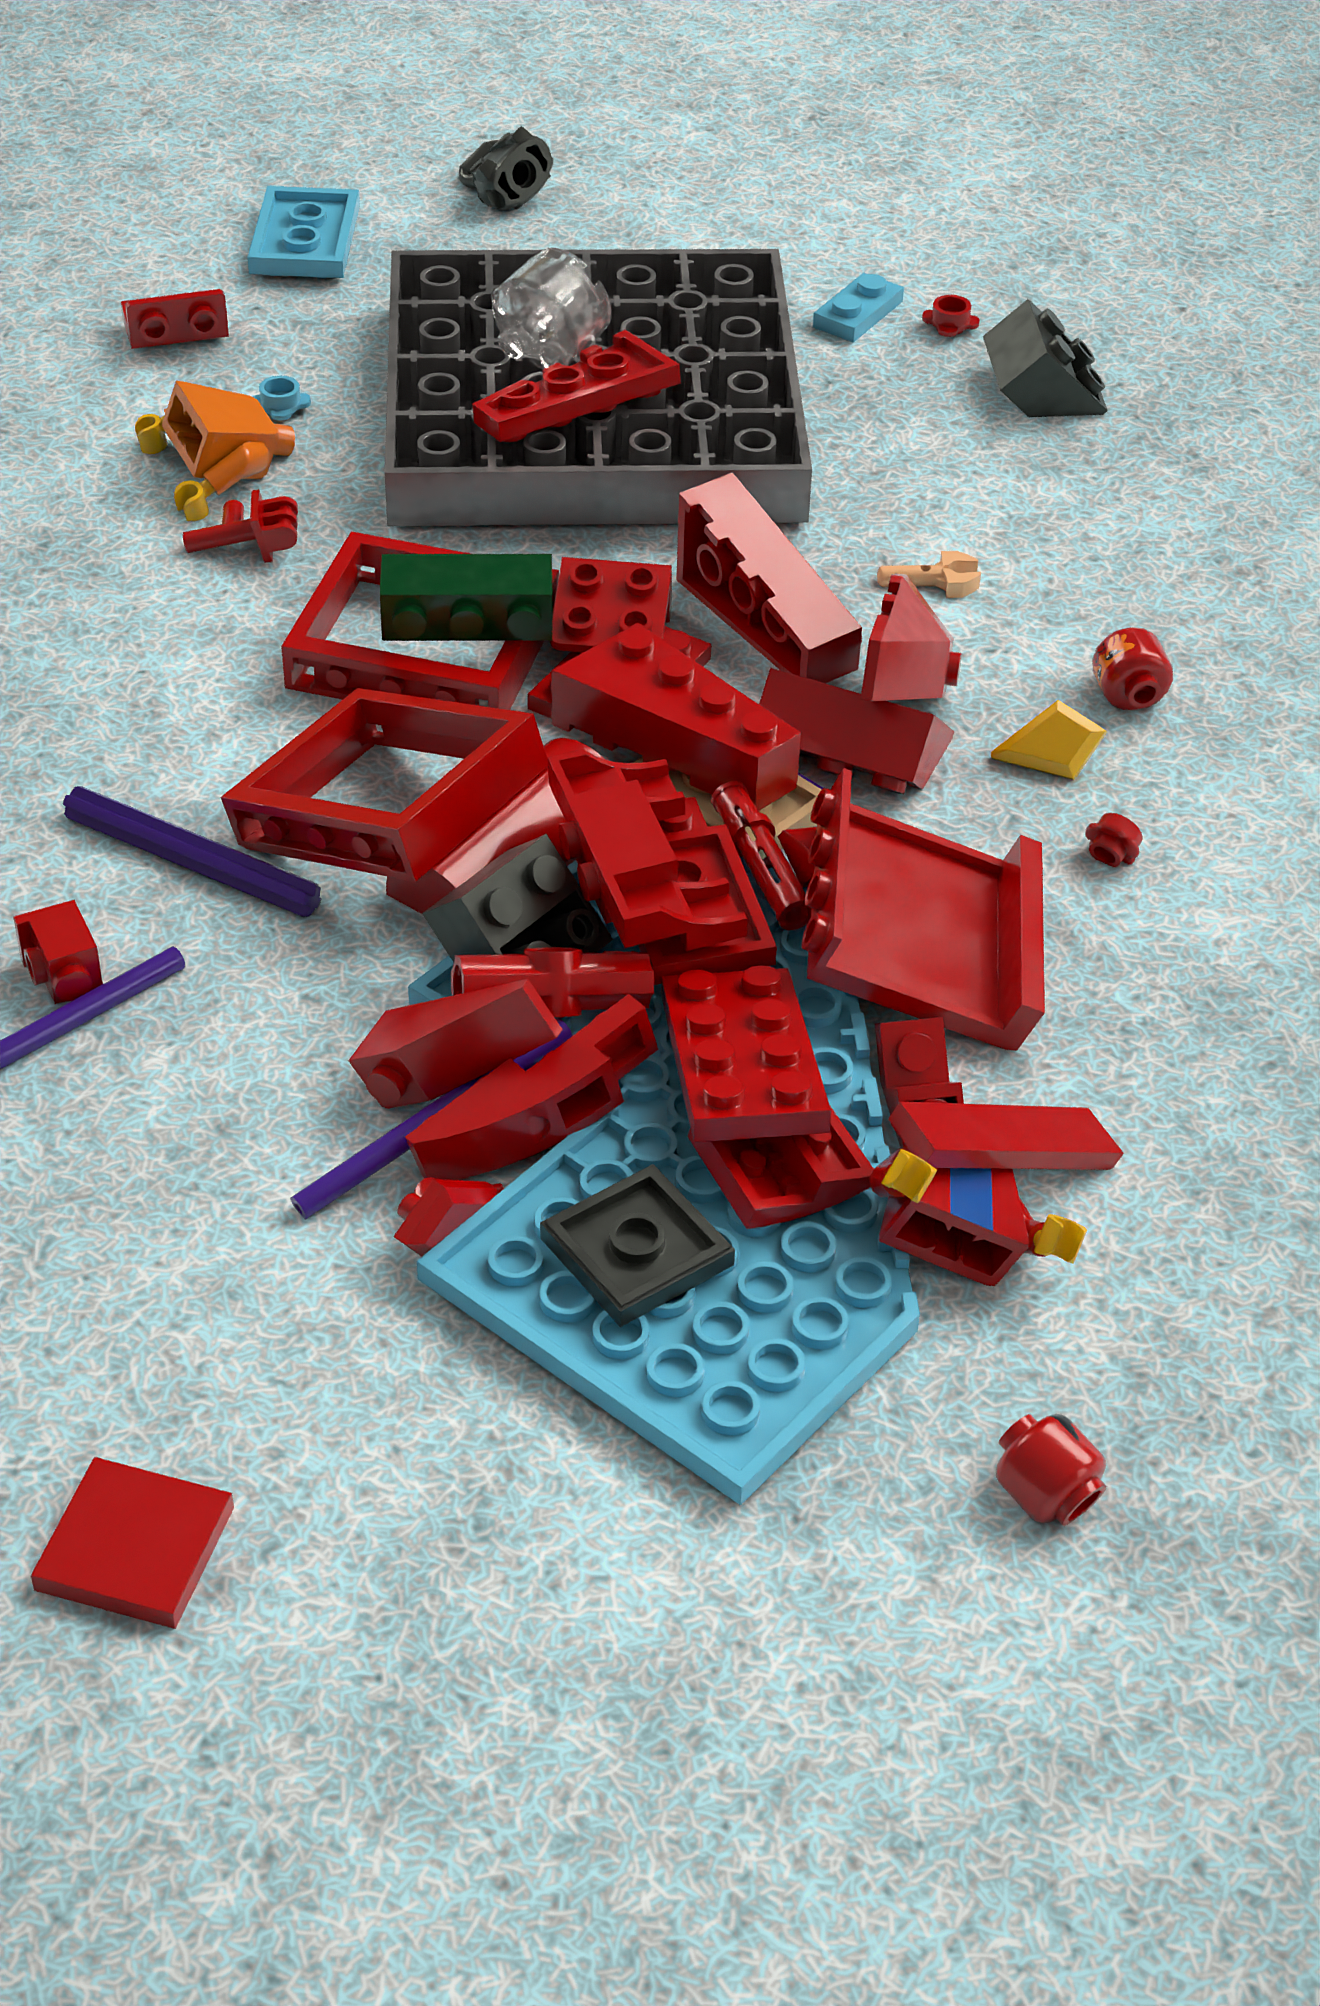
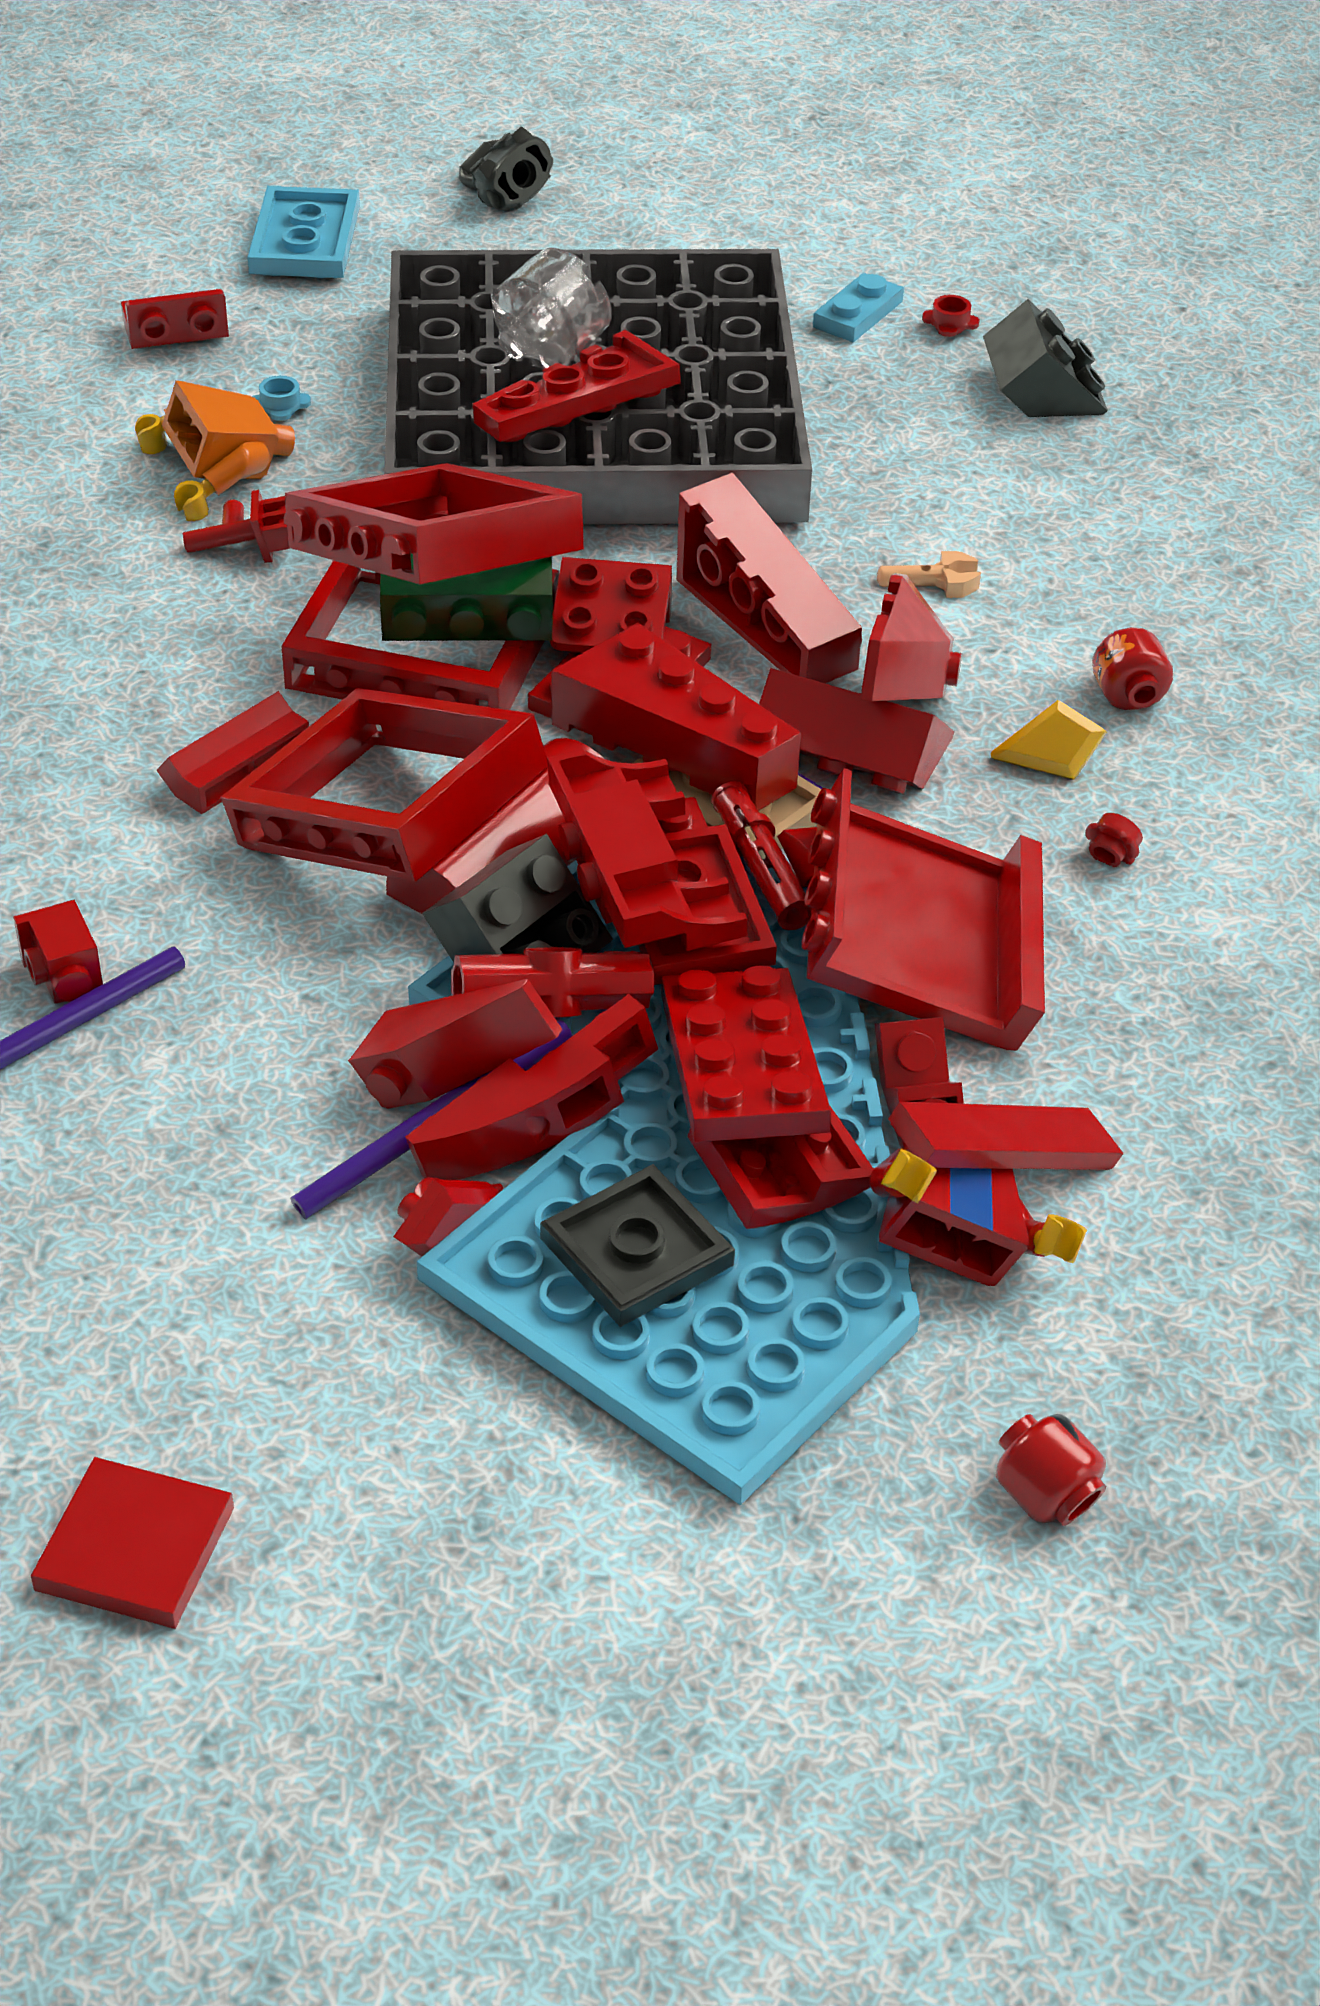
dark purple axle [63,786,322,917] -> none
none -> red piece [156,691,309,814]
none -> red window [284,463,584,584]

